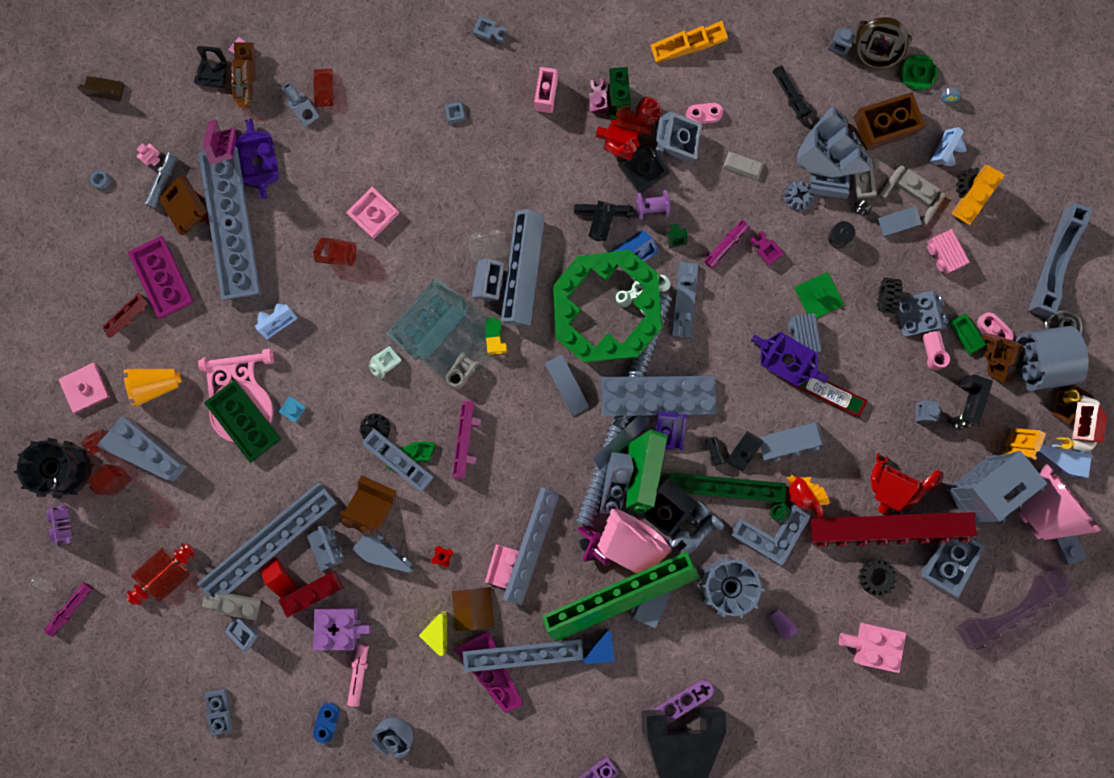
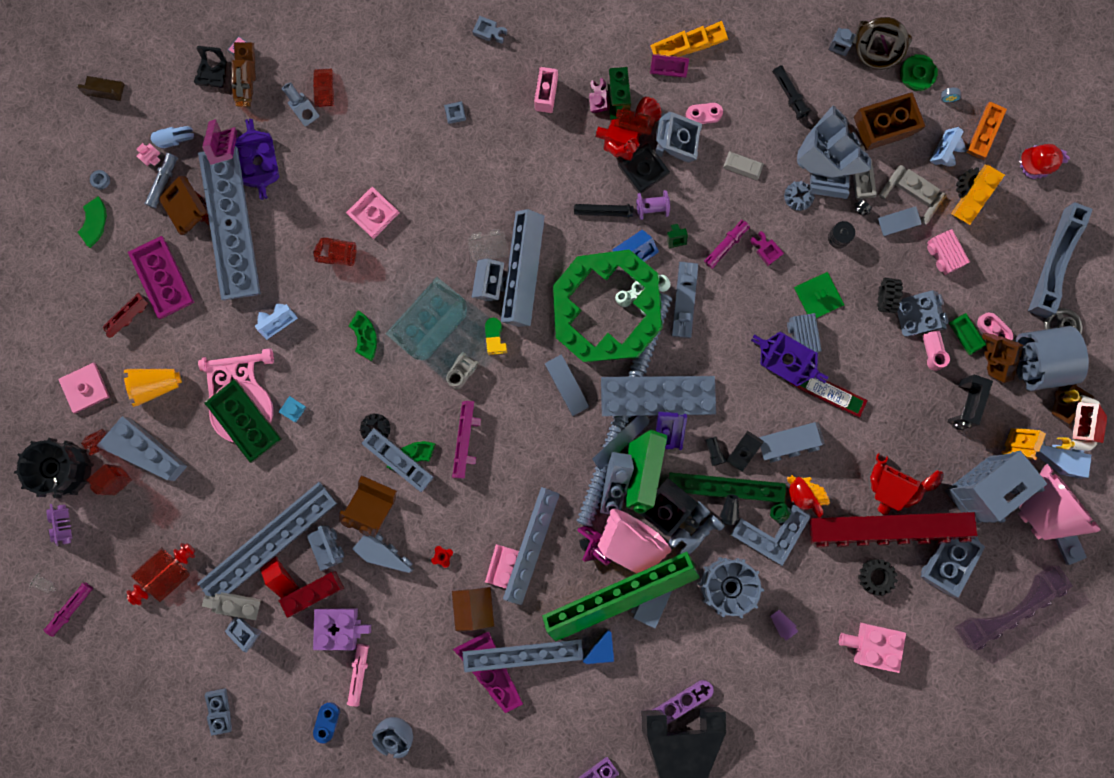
light aqua bracket [369,346,401,379] -> none
neon yellow slope [419,611,448,656] -> none
black hinge [588,200,616,242] -> none
sand blue brick [916,400,941,423] -> none
none -> green tile [78,196,107,248]
none -> light blue arm [151,126,194,148]
none -> green tile [349,310,377,361]
none -> magenta plate [650,54,689,78]
none -> black cone [720,494,739,525]
none -> orange plate [966,102,1007,160]
none -> red hair [1020,144,1070,179]

